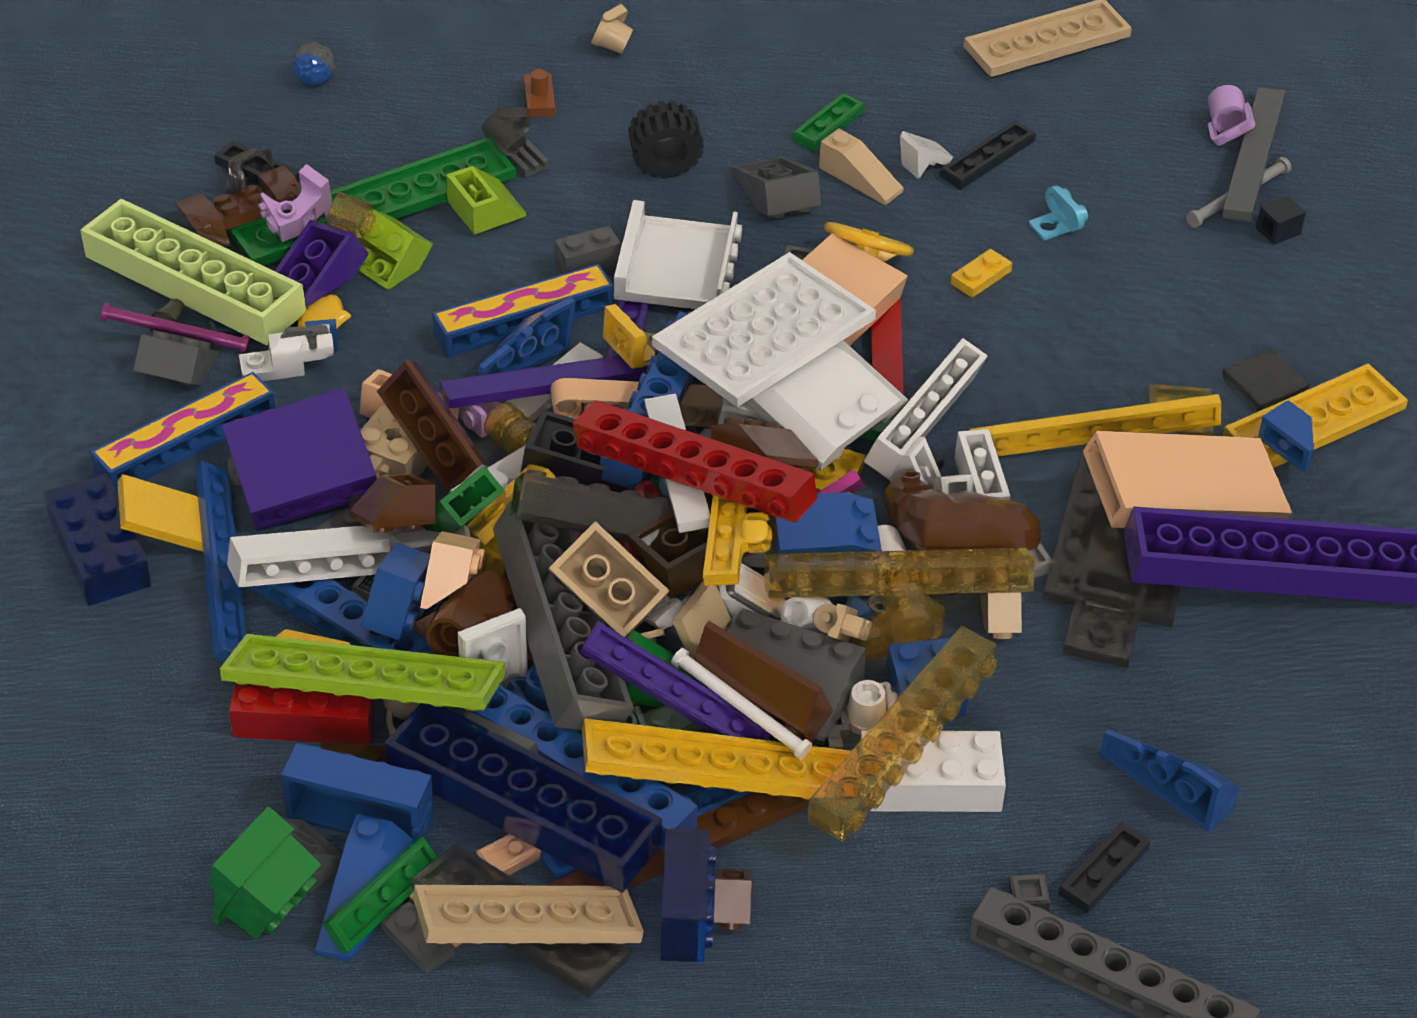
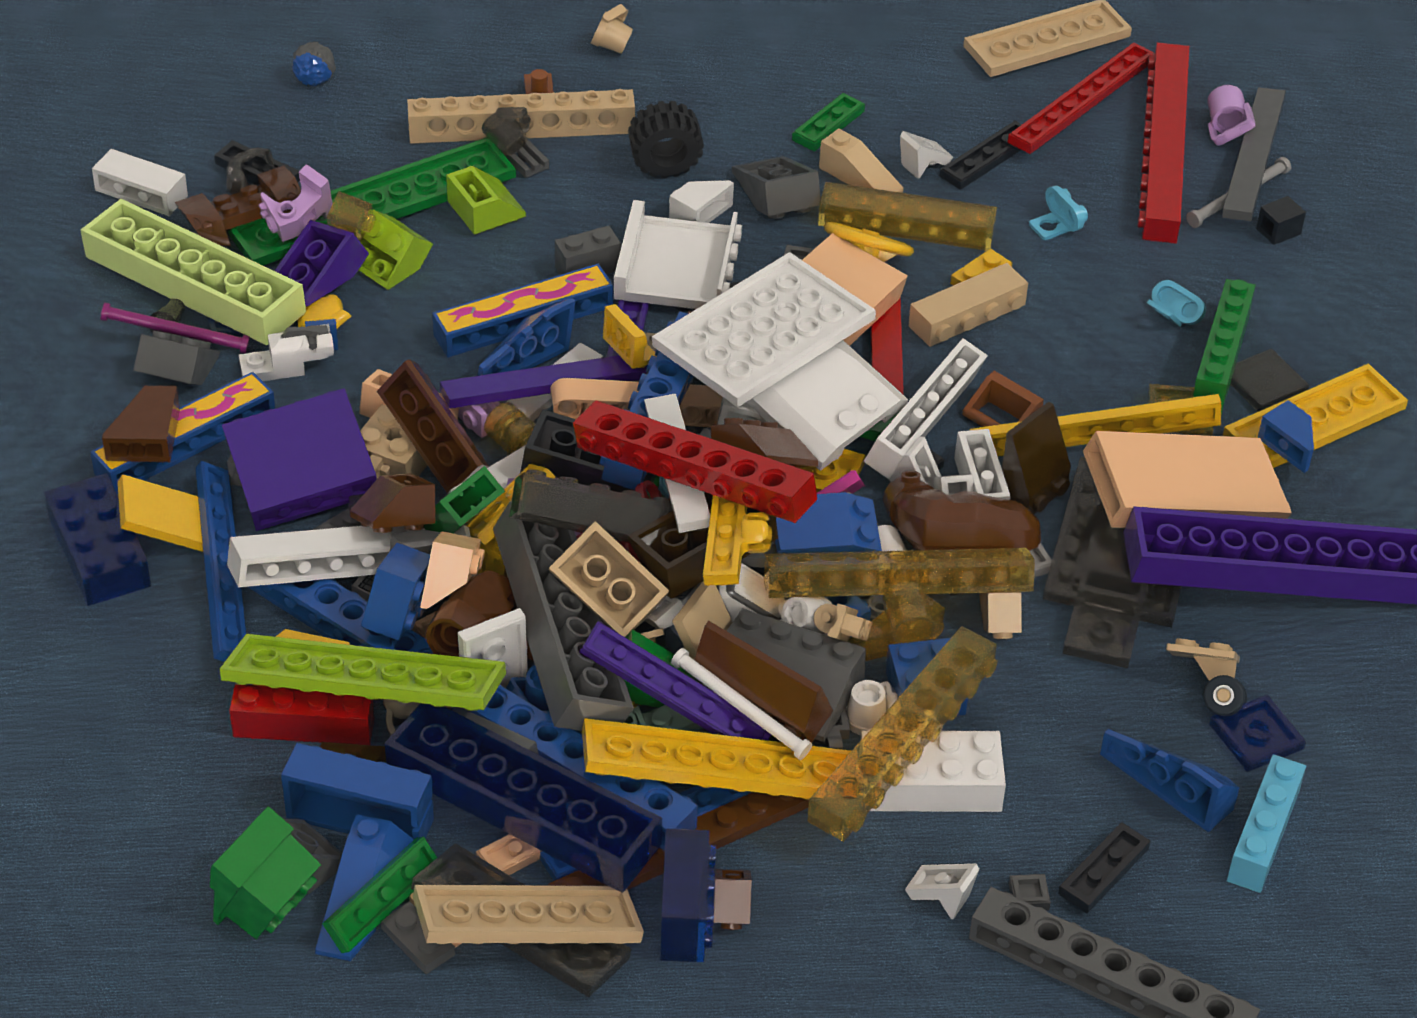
none -> white brick [92,149,188,216]
none -> reddish brown slope [102,385,180,462]
none -> tan brick [407,89,635,144]
none -> white slope [669,180,734,223]
none -> clear yellow brick [818,182,997,251]
none -> white slope [905,863,980,919]
none -> tan brick [908,263,1028,347]
none -> dark orange tile [962,370,1044,427]
none -> dark brown slope [1002,402,1071,514]
none -> red tile [1007,43,1154,154]
none -> red brick [1137,42,1190,244]
none -> medium azure bracket [1147,280,1206,327]
none -> plate [1166,639,1248,716]
none -> green brick [1193,279,1256,415]
none -> clear blue tile [1209,694,1306,772]
none -> medium azure brick [1227,754,1307,893]

